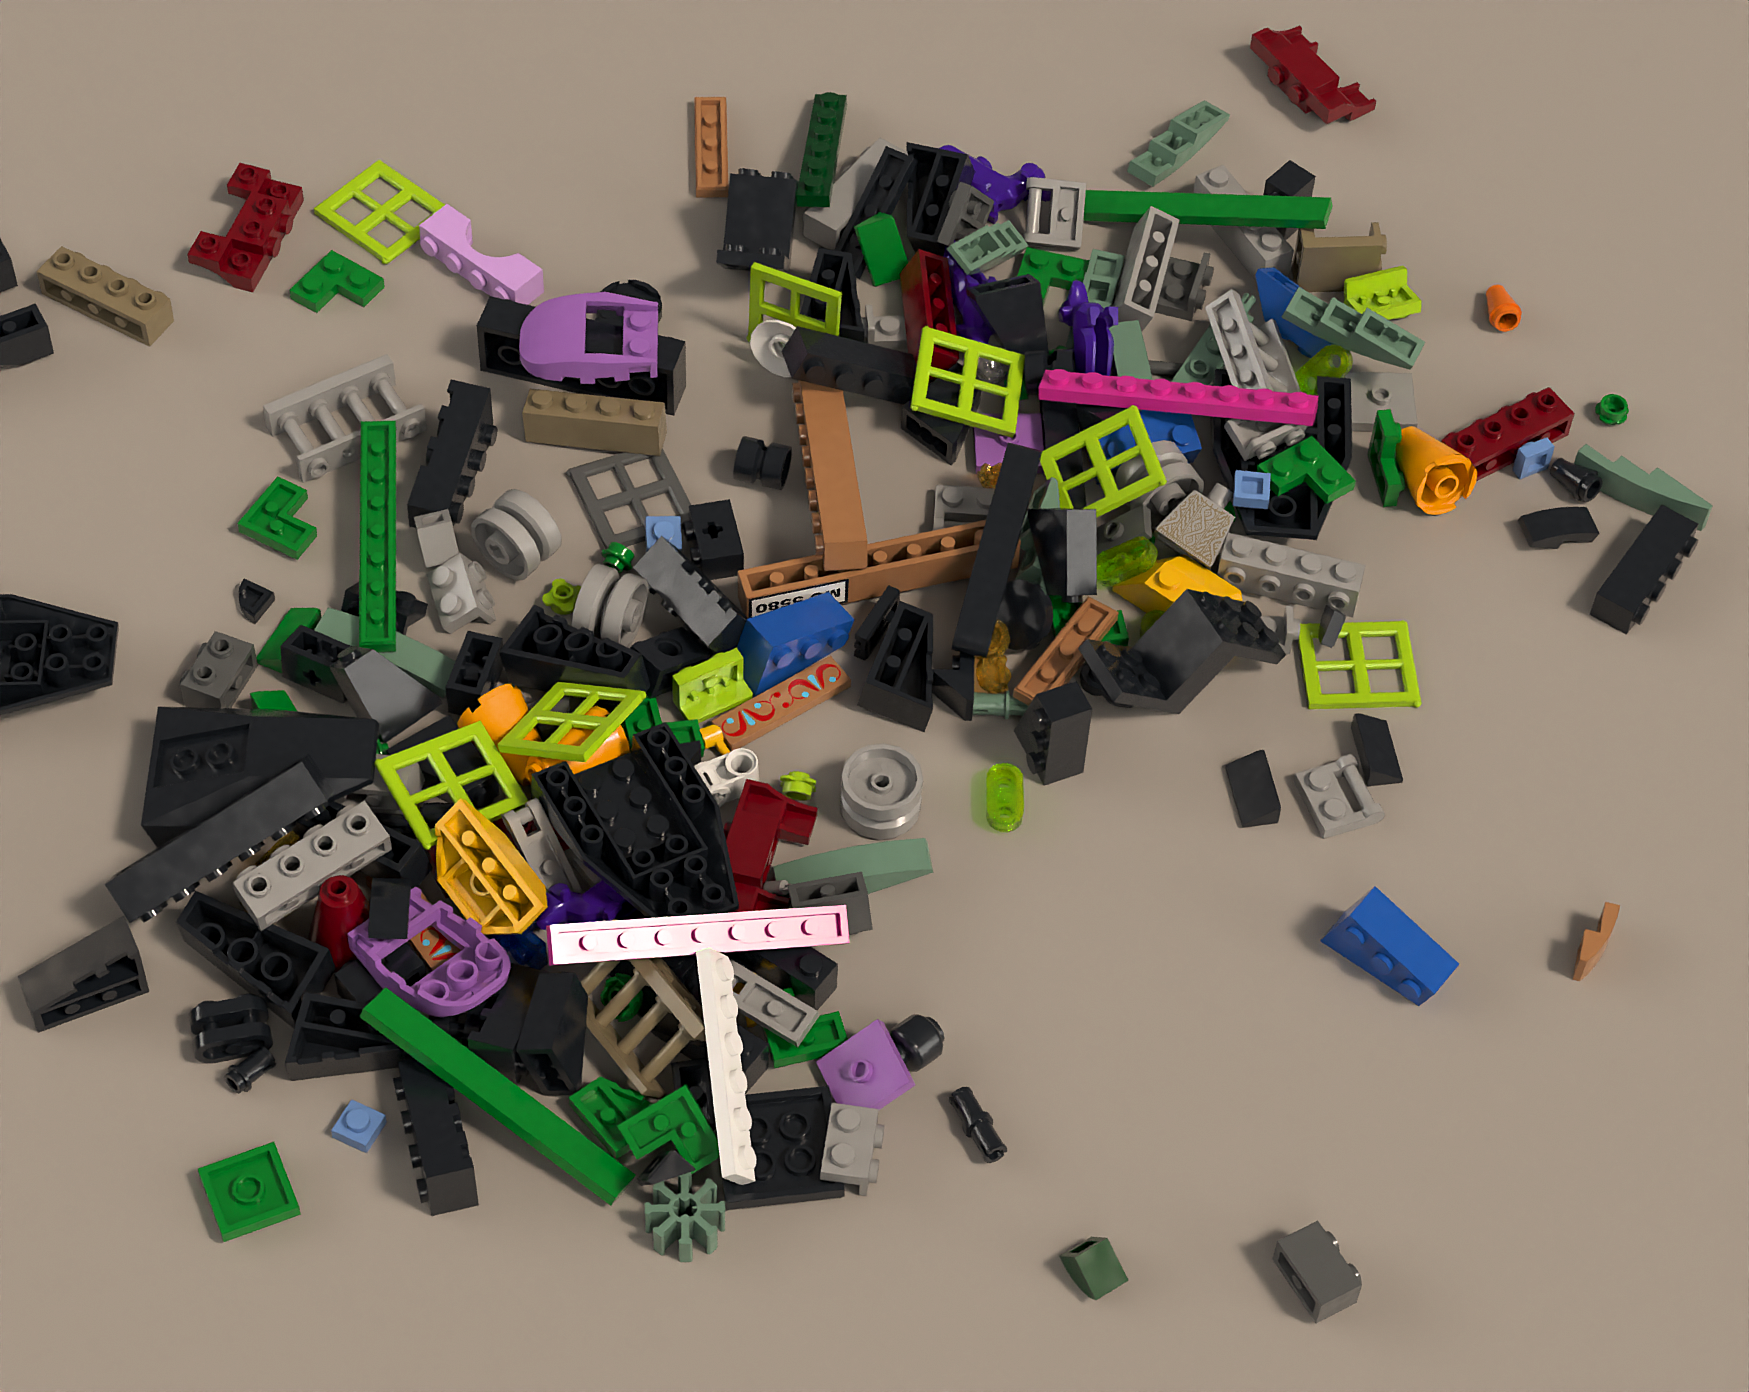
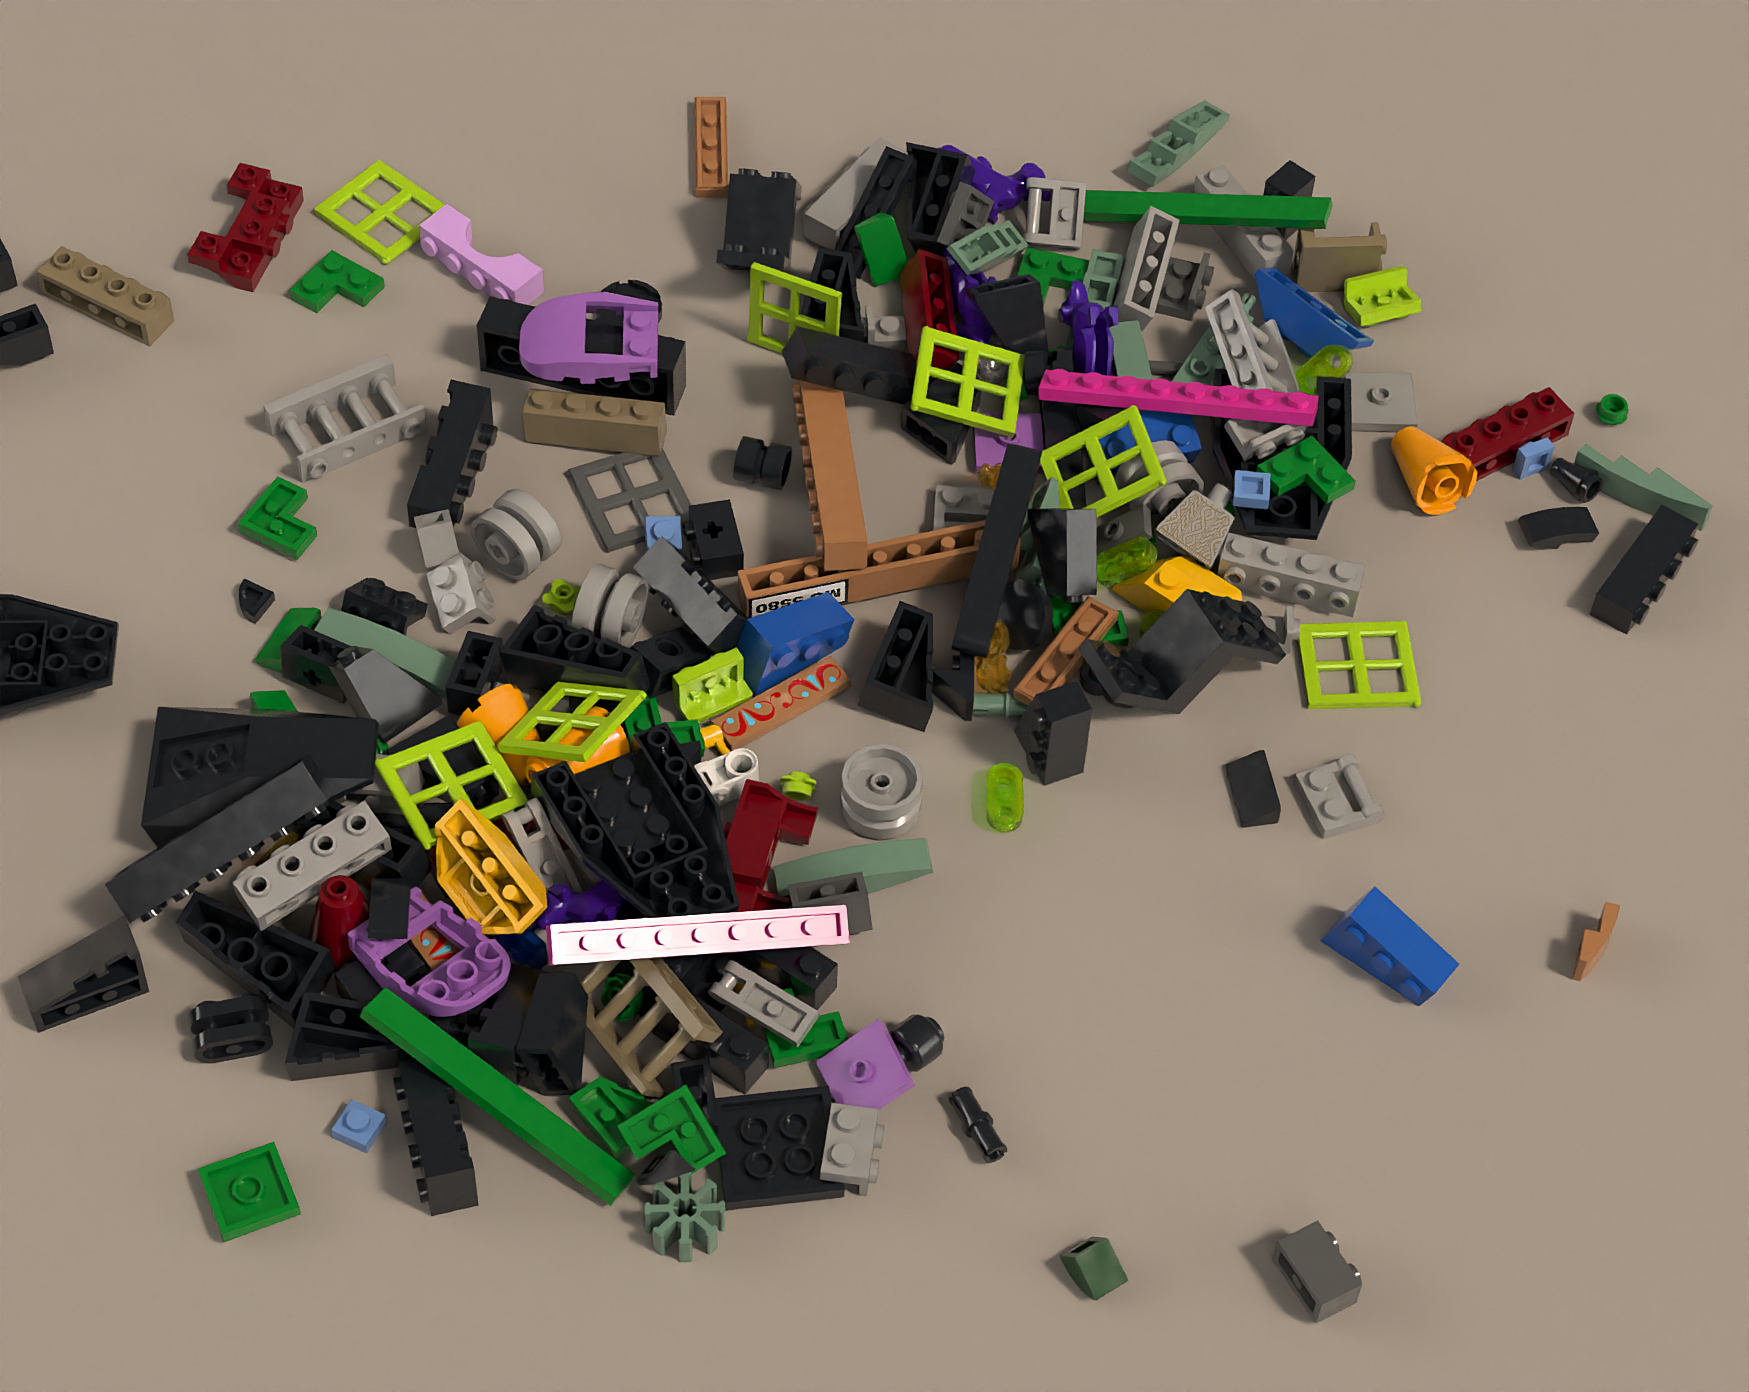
dark grey brick [179,631,258,708] -> none
black pin [224,1046,276,1094] -> none
green tile [359,421,396,652] -> none
green plate [601,542,635,573] -> none
white plate [696,947,756,1185] -> none
white dish [750,320,796,377] -> none
light grey piece [763,880,790,895] -> none
dark green plate [796,92,847,207] -> none
black tile [854,585,900,661] -> none
dark red bracket [1250,25,1376,124] -> none
sand green slope [1281,287,1425,370] -> none
black tile [1318,605,1346,648] -> none
black slope [1351,713,1403,786] -> none
green plate [1367,409,1405,507] -> none
orange cone [1486,285,1522,332] -> none

